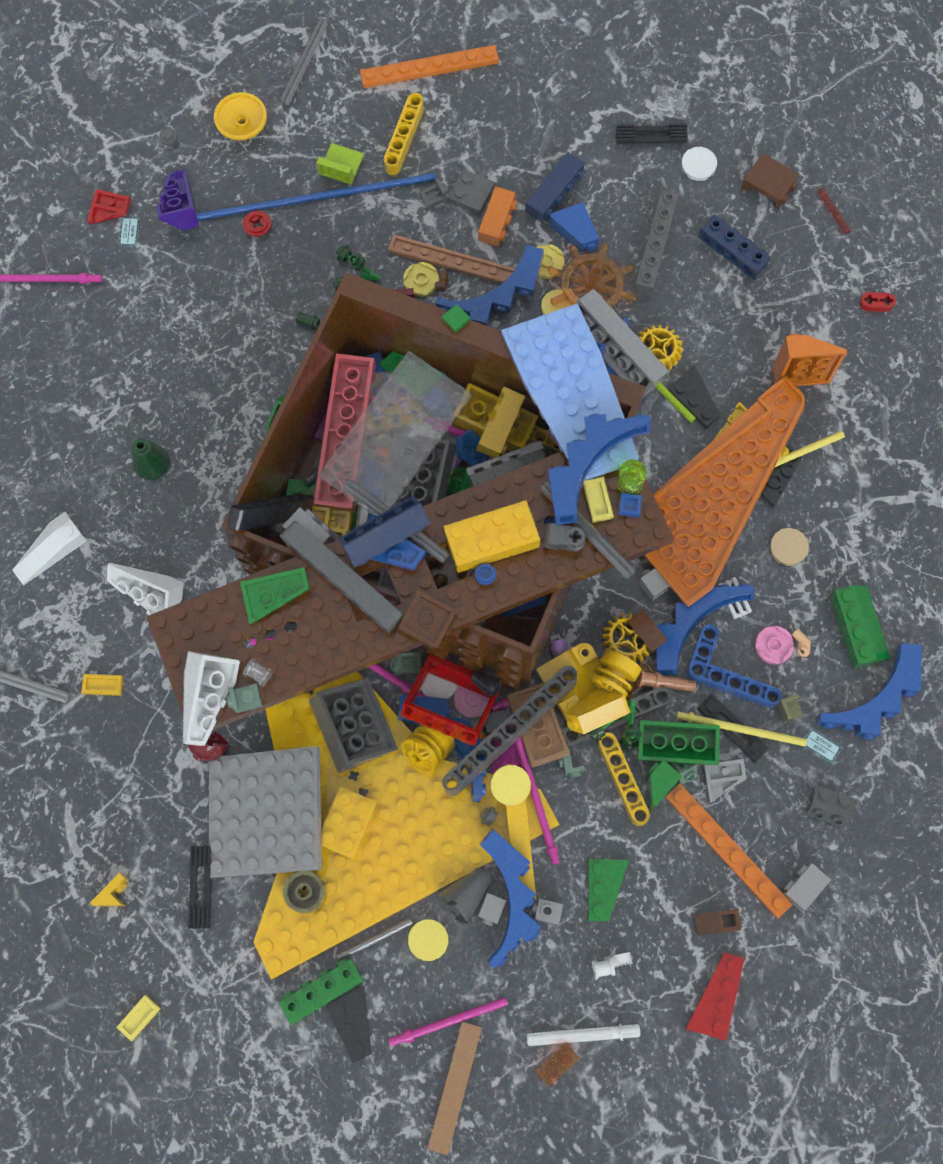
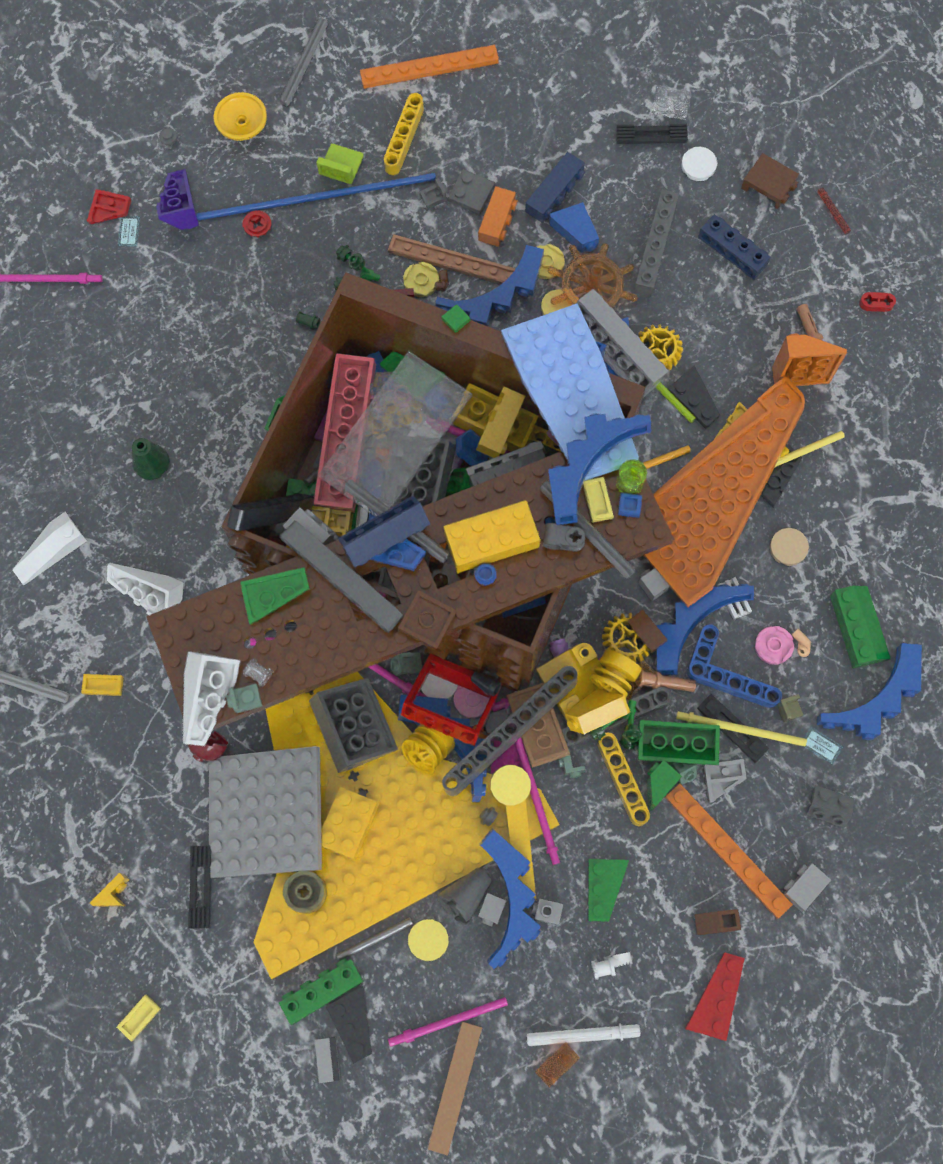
none -> light grey tile [315,1037,340,1083]
none -> light orange bar [639,445,691,471]
none -> nougat pin [796,304,823,341]

